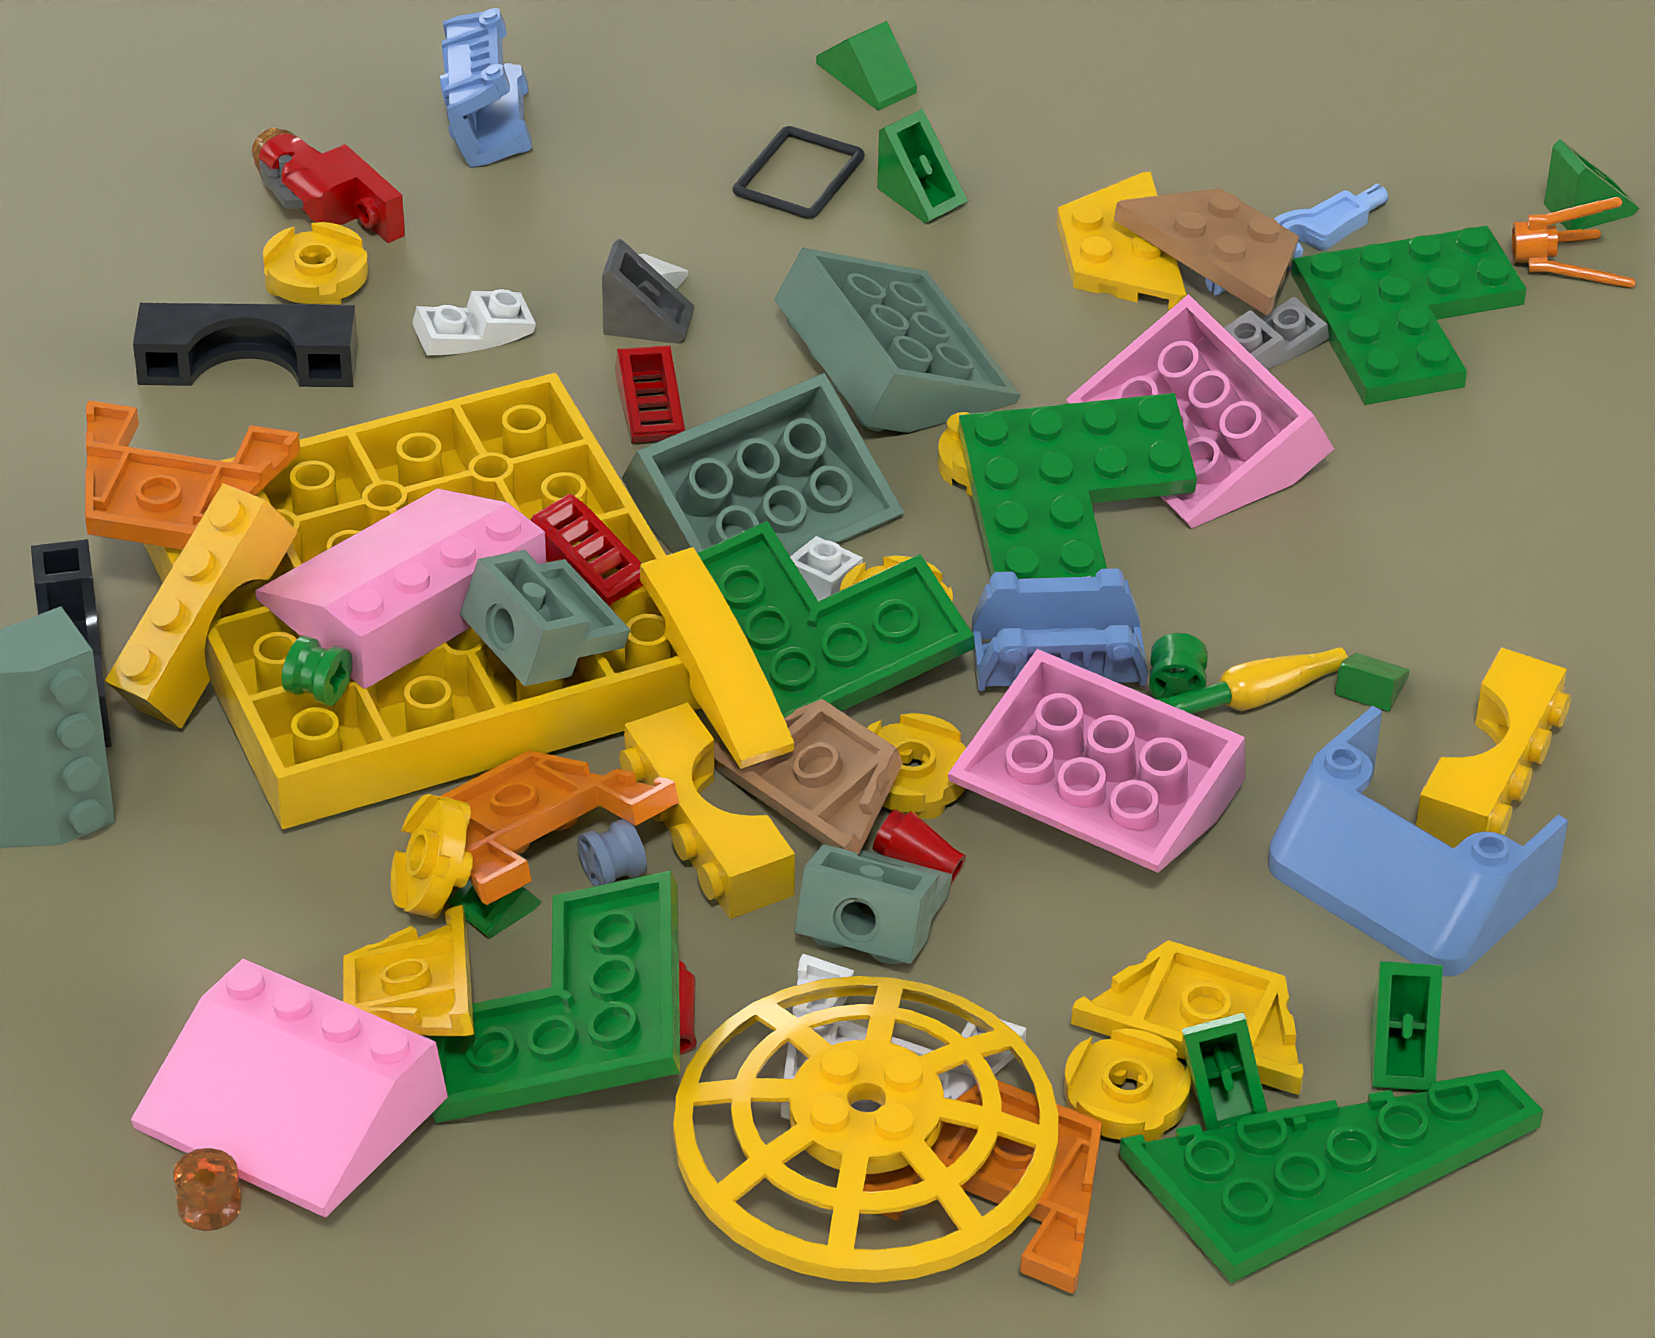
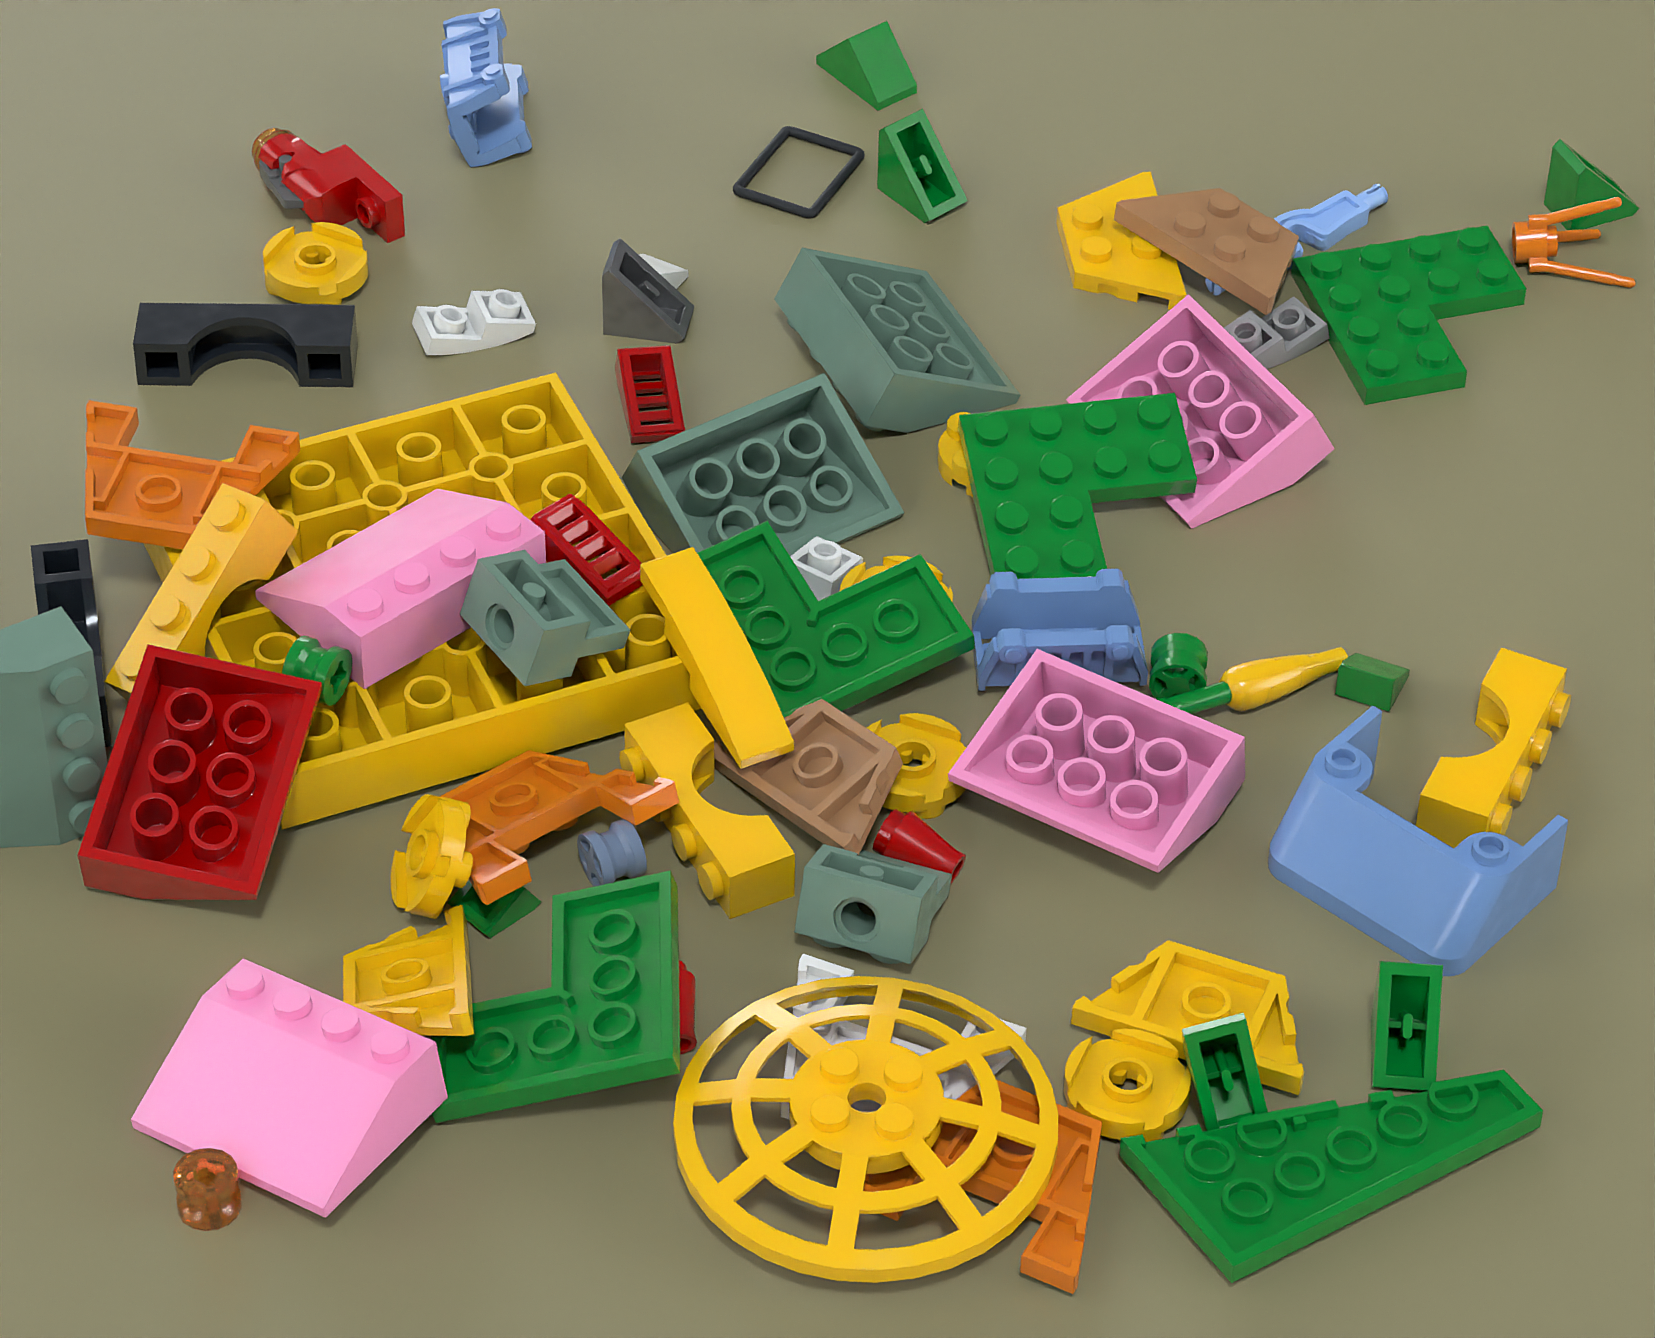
none -> red slope [77,644,322,900]

